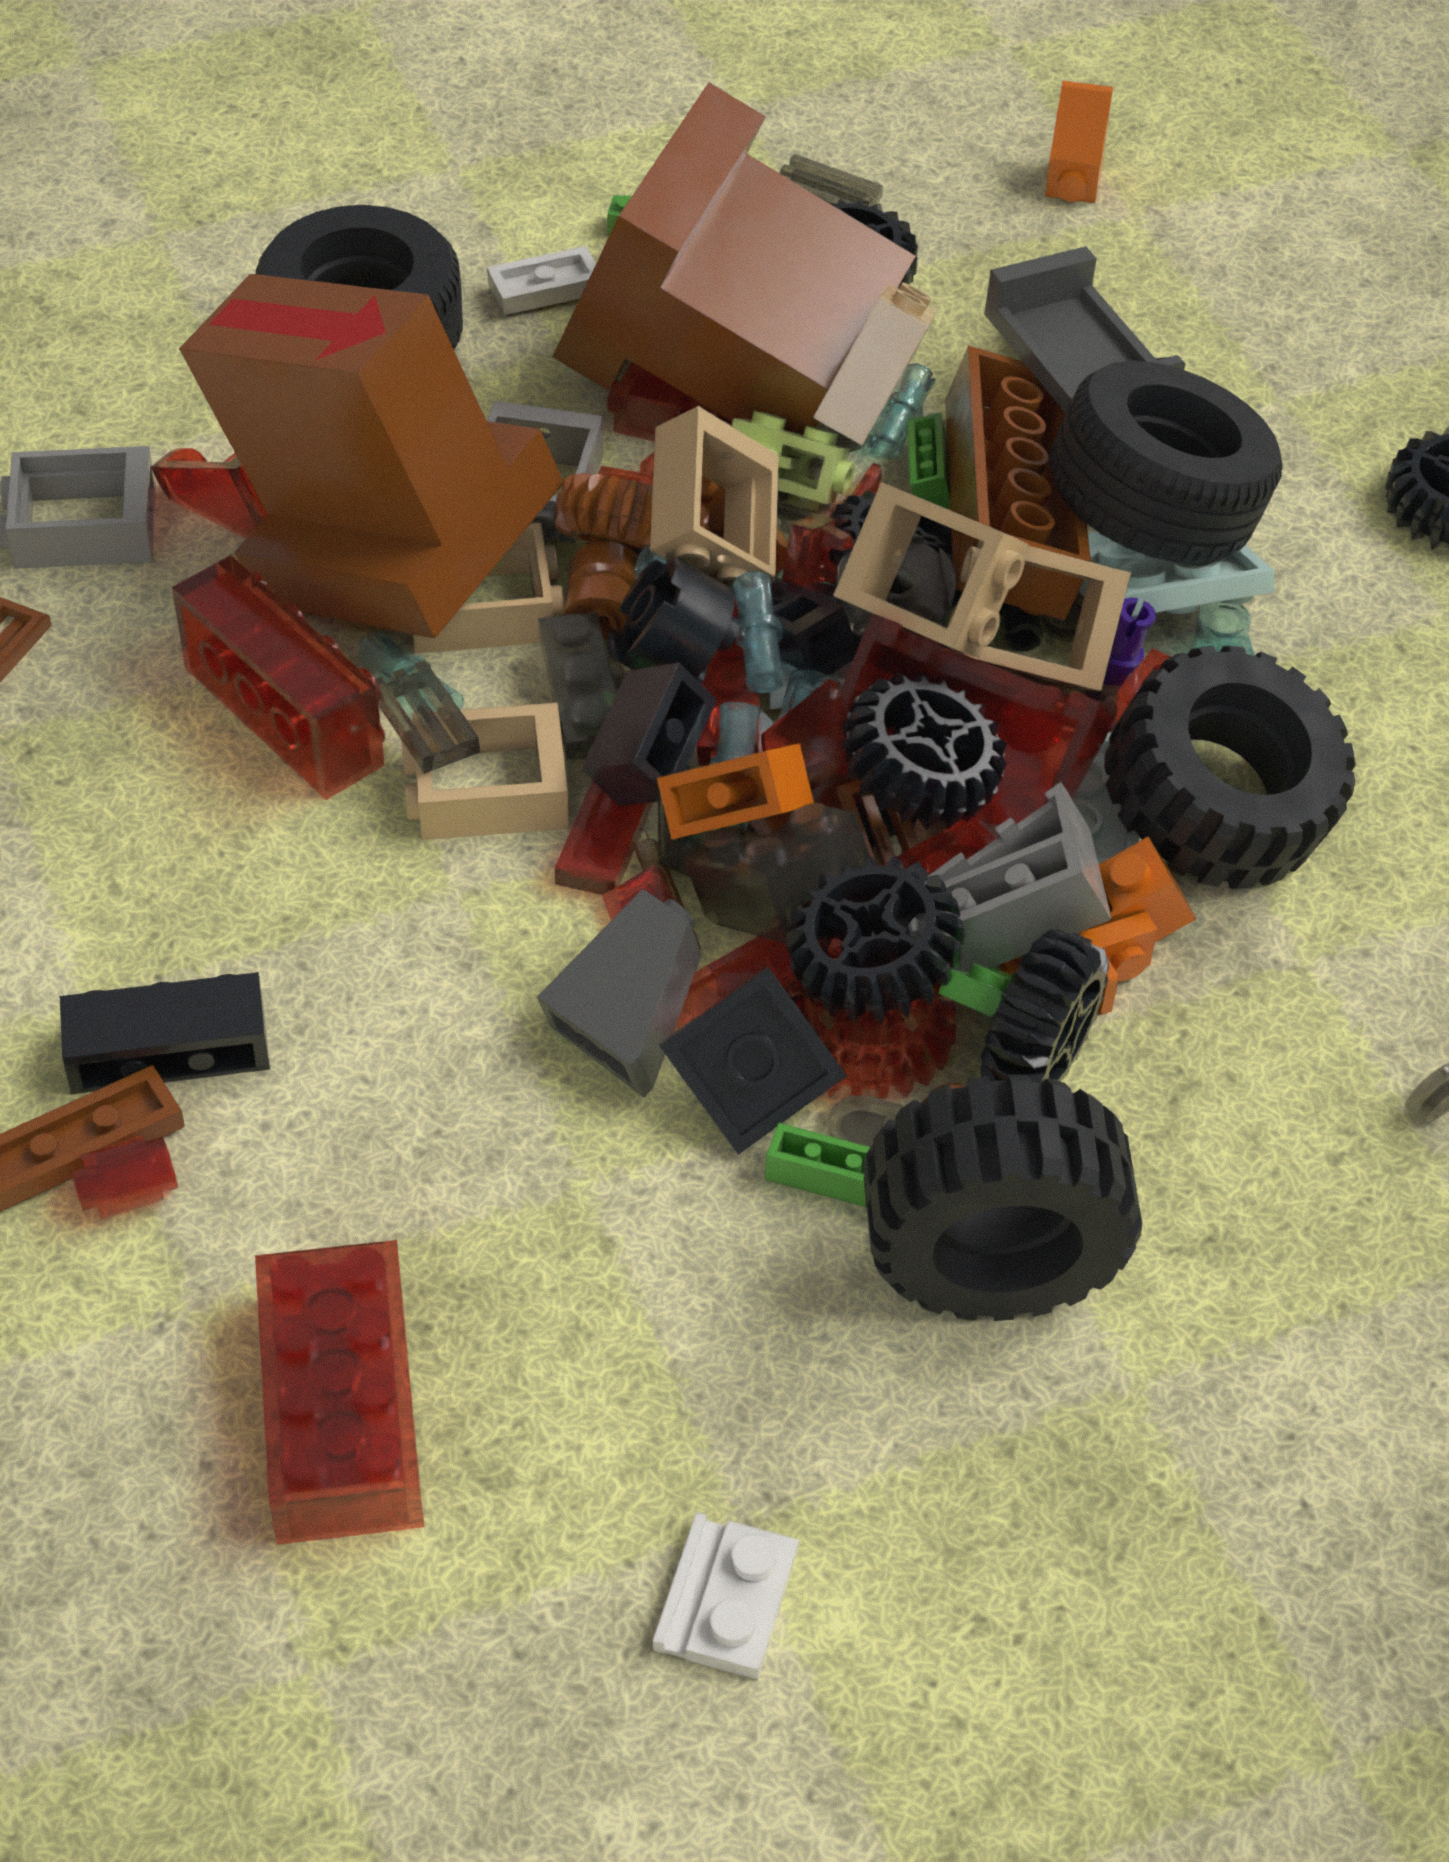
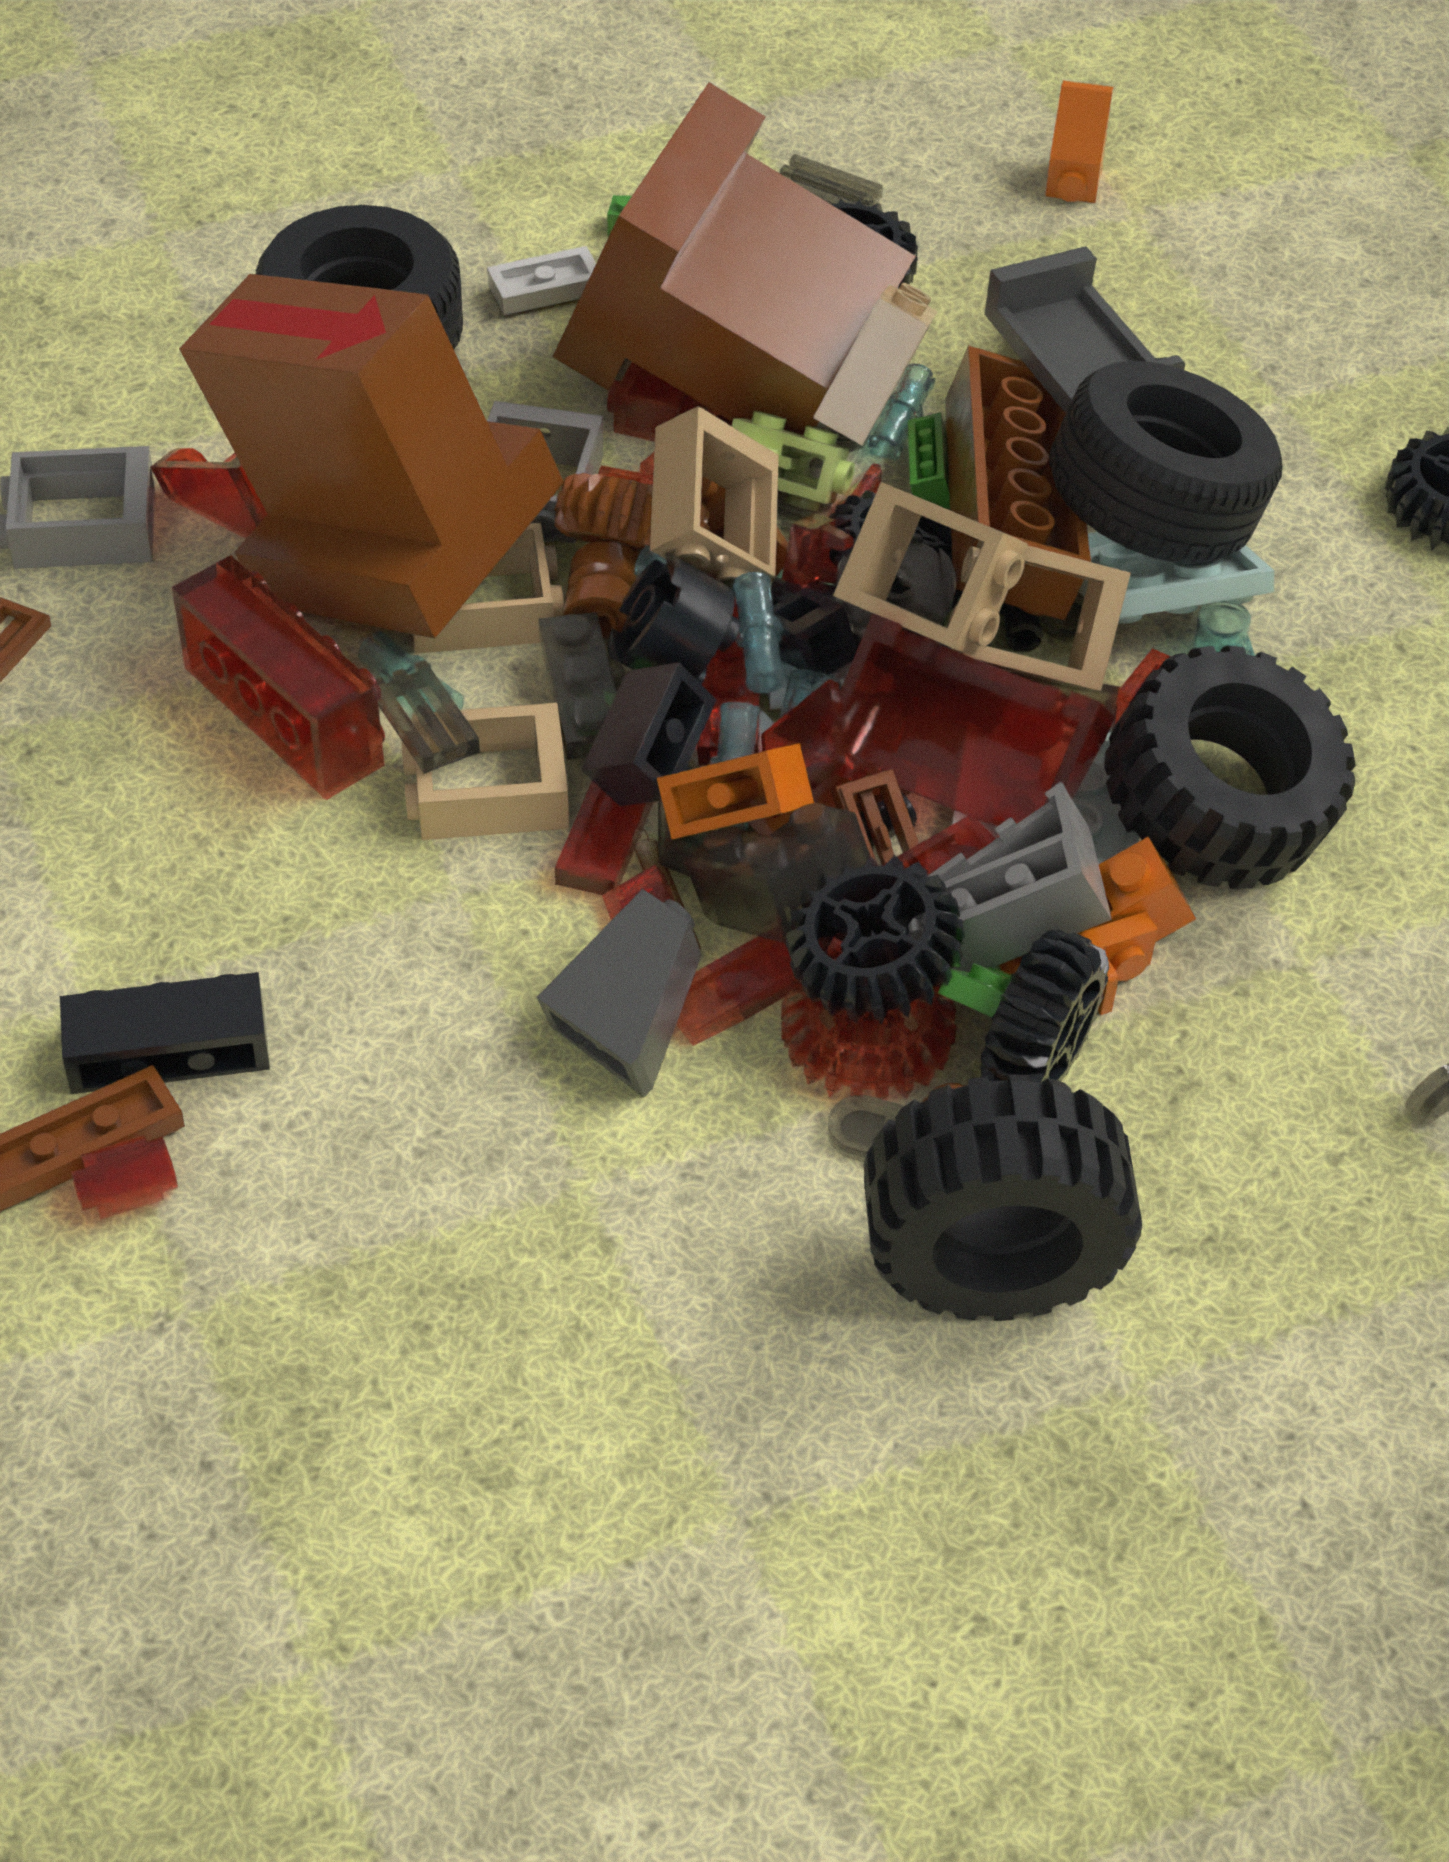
clear red brick [255,1240,425,1545] -> none
white plate [653,1512,799,1680] -> none
black tile [659,966,847,1155] -> none
bright green piece [765,1123,870,1207] -> none
black gear [839,671,1007,830] -> none
dark purple pin [1084,597,1156,705] -> none

